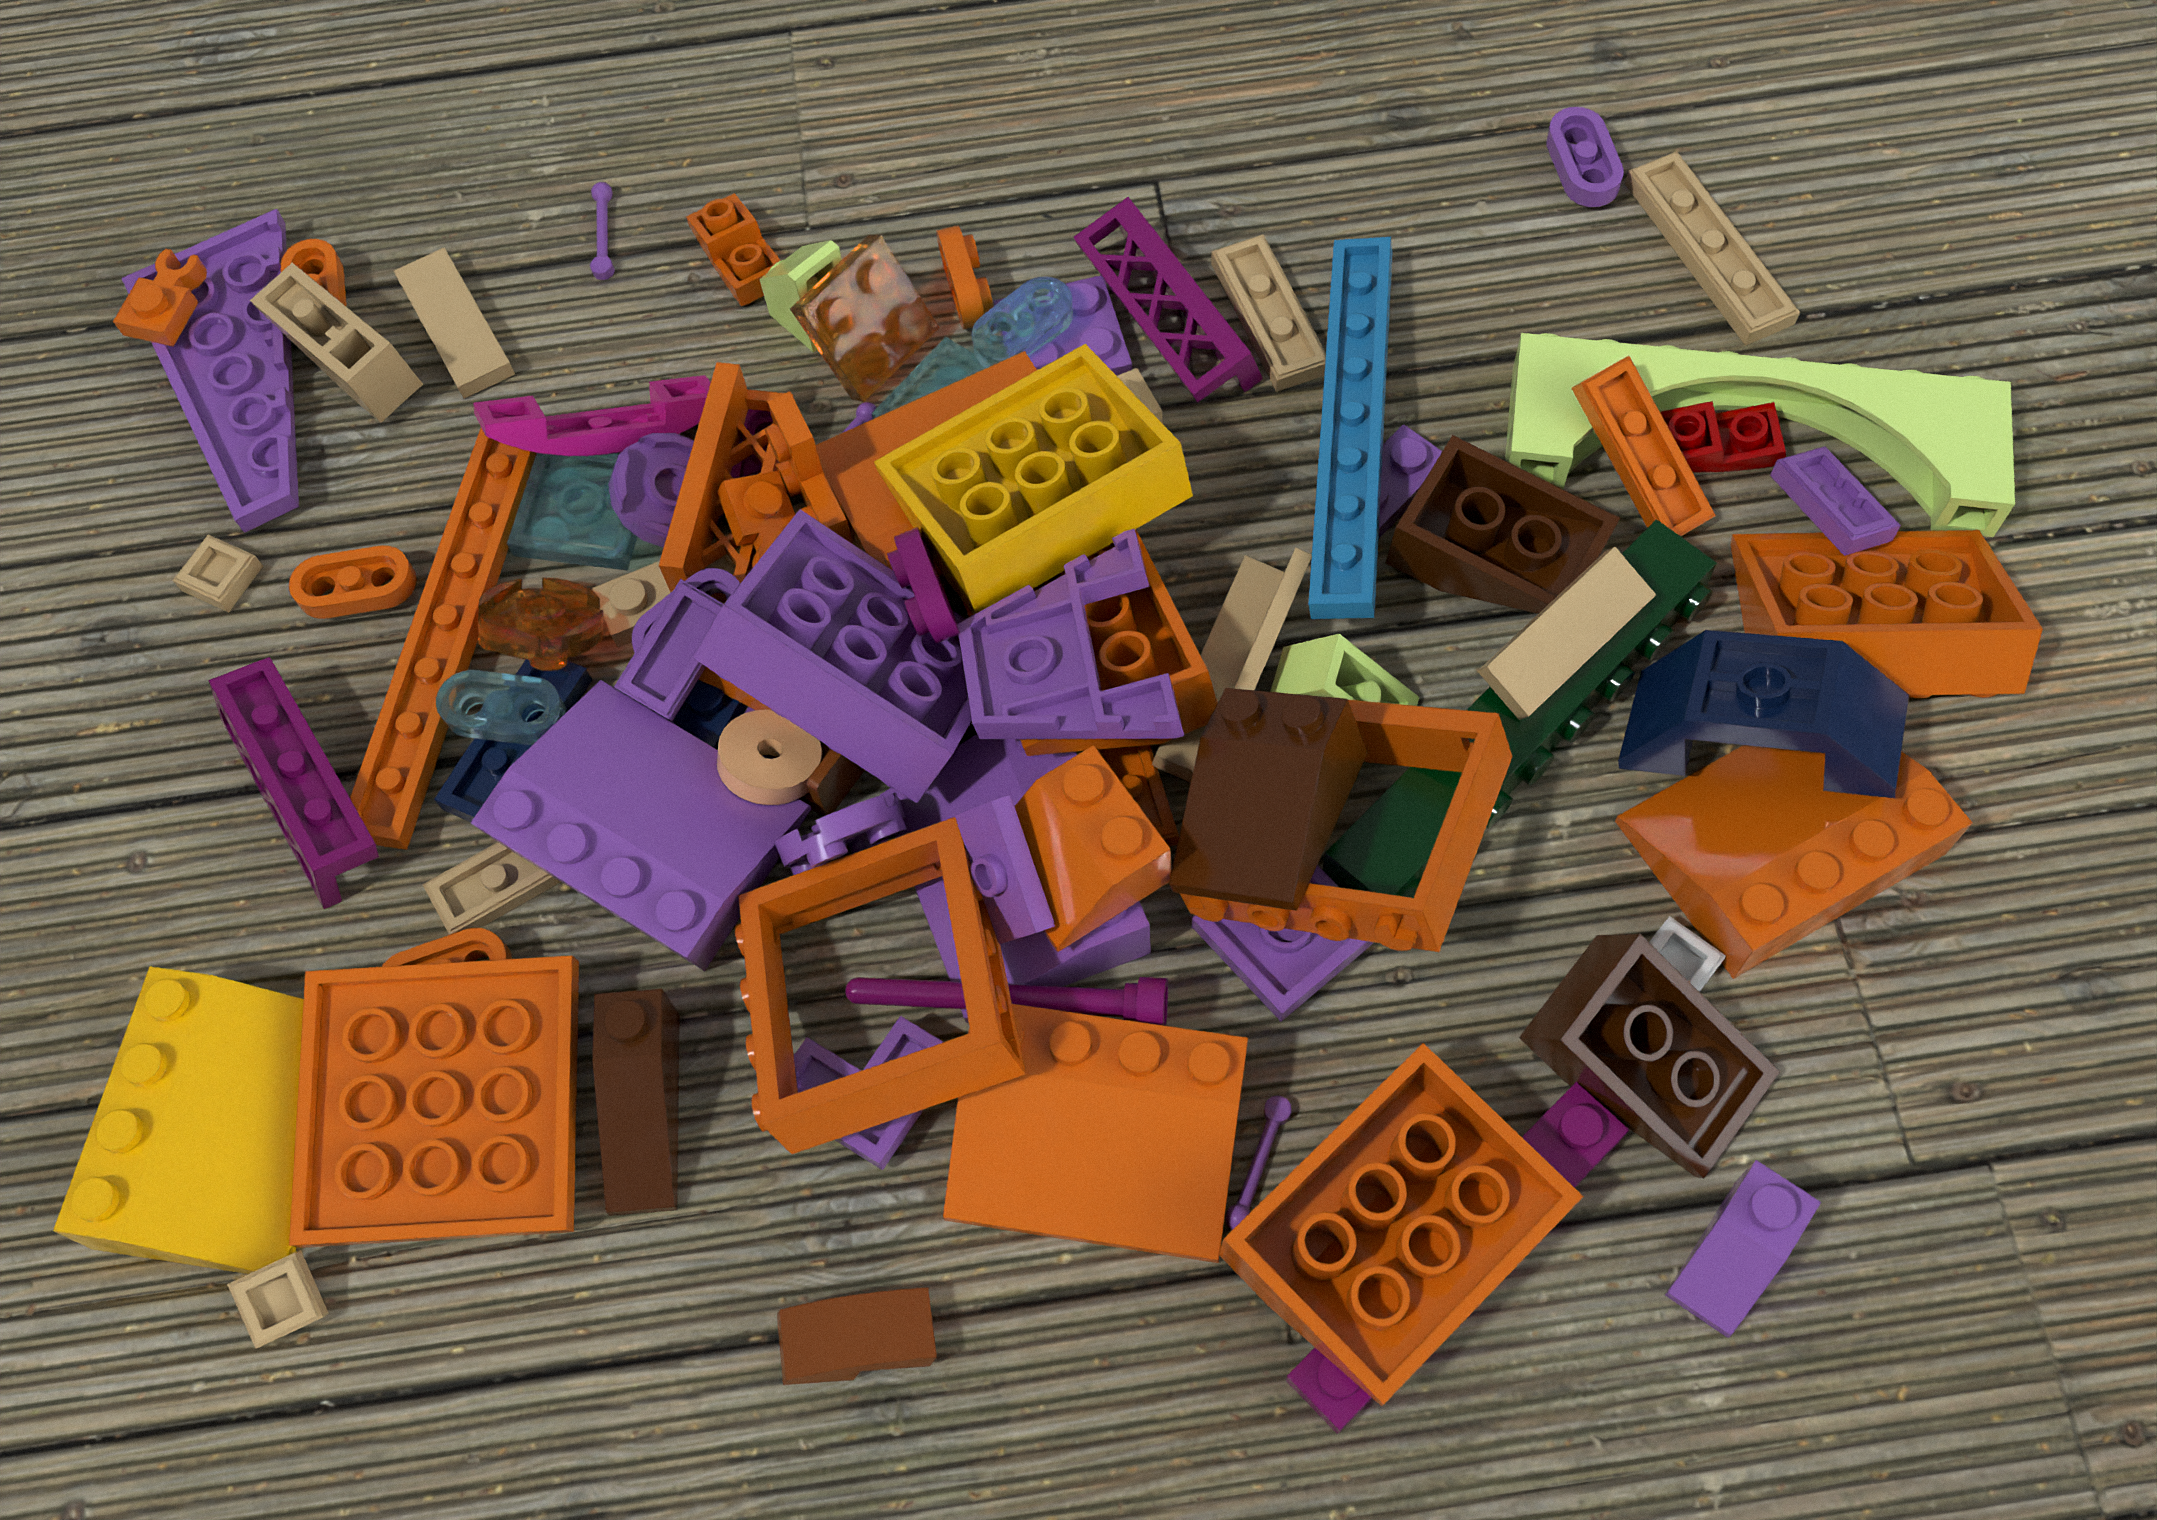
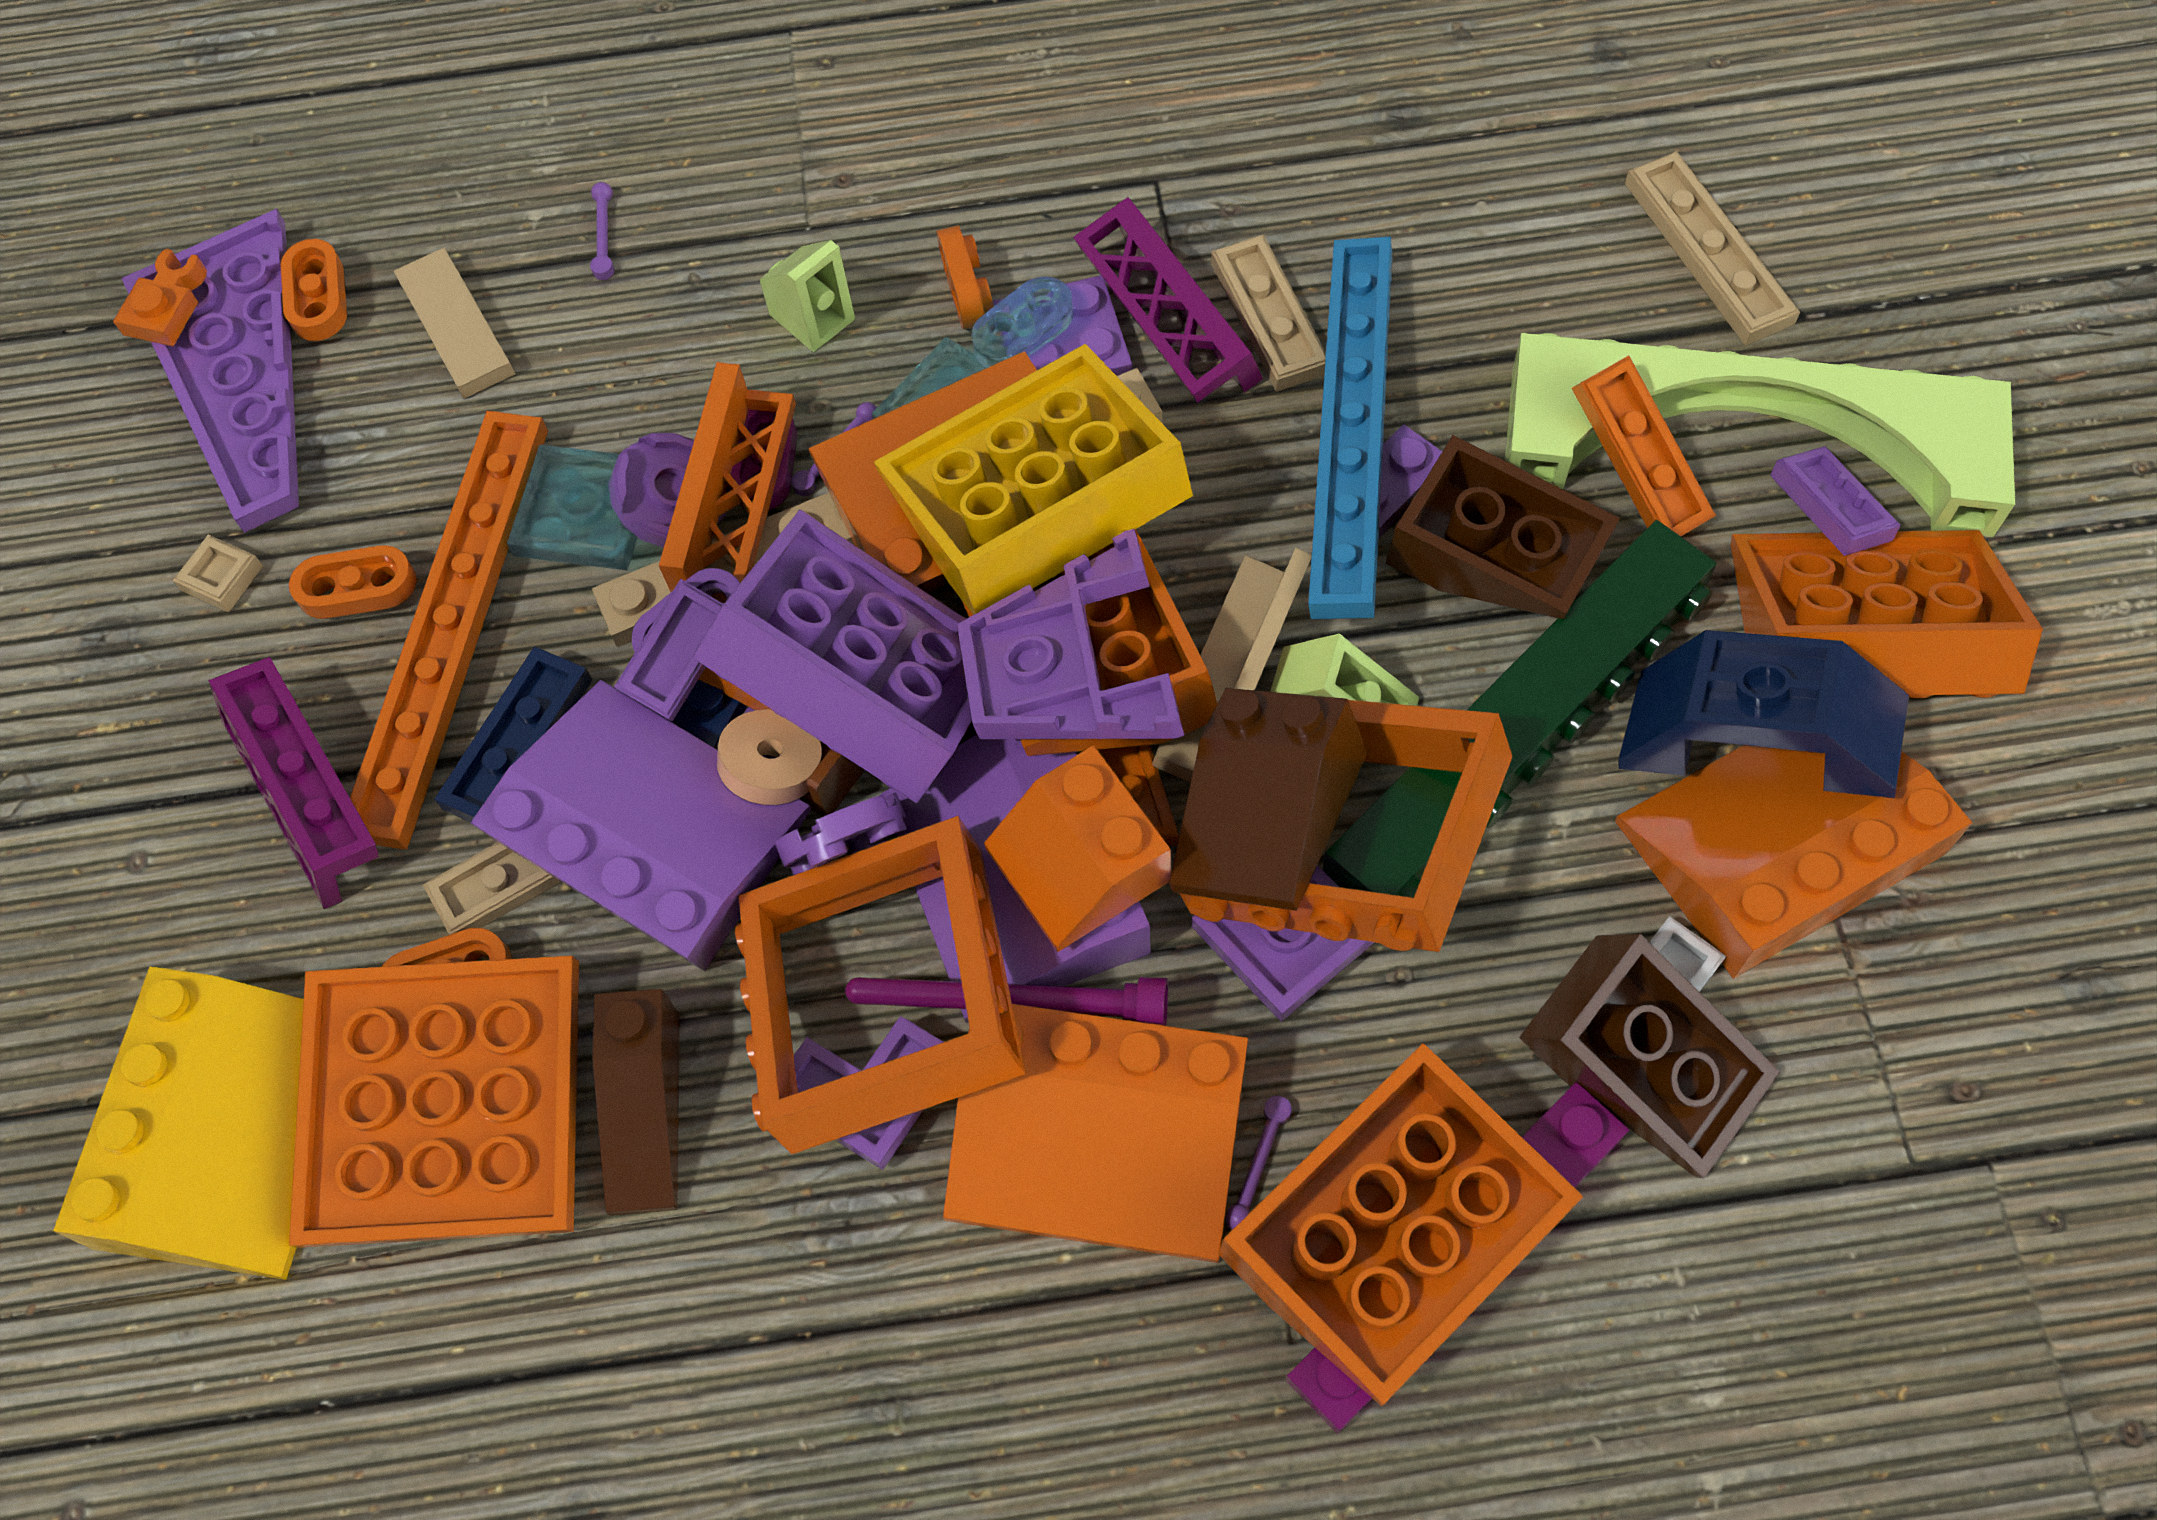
tan tile [227,1250,328,1349] -> none
tan slope [250,263,423,423] -> none
clear light blue plate [436,670,566,745] -> none
dark pink slope [473,375,711,456] -> none
clear orange plate [478,578,603,671] -> none
orange slope [686,193,781,307] -> none
orange plate [716,470,795,567] -> none
orange plate [765,391,853,544] -> none
dark orange slope [777,1287,937,1385] -> none
clear orange plate [790,235,940,402] -> none
magenta plate [887,527,960,644] -> none
medium lavender plate [955,795,1055,944] -> none
tan tile [1477,547,1656,720] -> none
medium lavender plate [1546,107,1624,207] -> none
red slope [1660,401,1786,472] -> none
medium lavender slope [1665,1160,1821,1338] -> none

